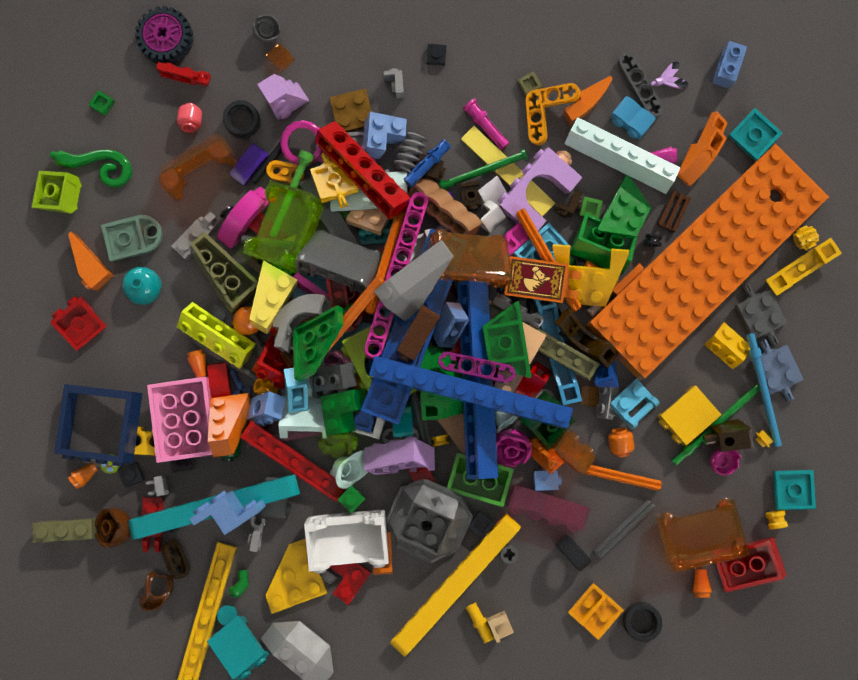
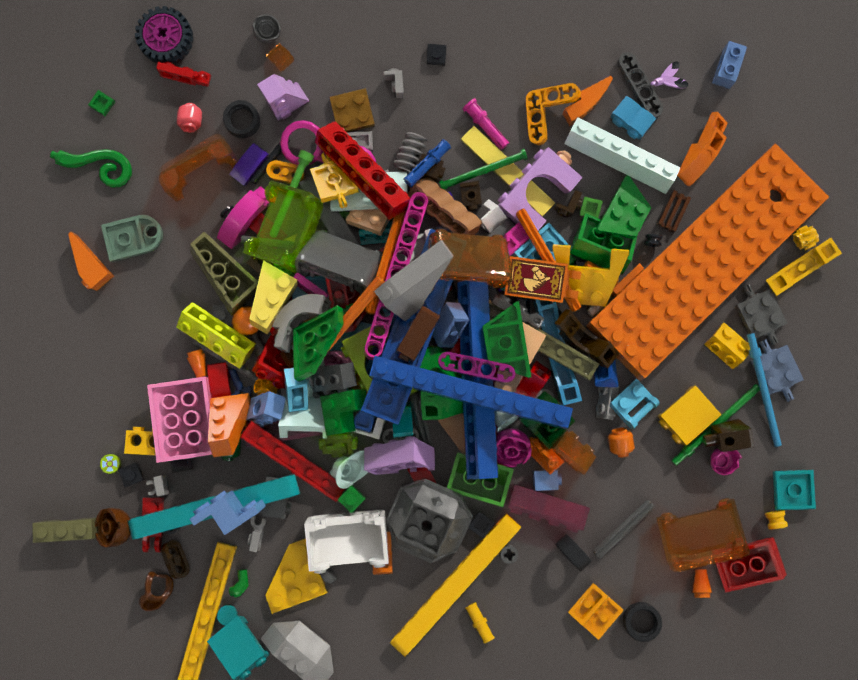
lime slope [31,171,82,214] -> none
red plate [50,296,107,351] -> none
dark blue window [54,384,143,466] -> none
orange cone [68,461,98,489] -> none
teal cylinder [122,267,162,305] -> none
light grey hinge [171,212,218,260] -> none
red plate [330,563,371,605] -> none
medium blue brick [362,112,407,159] -> none
yellow bush [431,434,450,447] -> none
white sticker [478,176,507,205] -> none
tan panel [487,610,514,643] -> none
olive tile [517,71,543,97] -> none
clear orange slope [579,385,599,407] -> none
orange axle [585,464,662,491] -> none
dark pink cone [649,147,677,164] -> none
teal plate [728,108,783,162] -> none
yellow plate [756,430,774,448] -> none

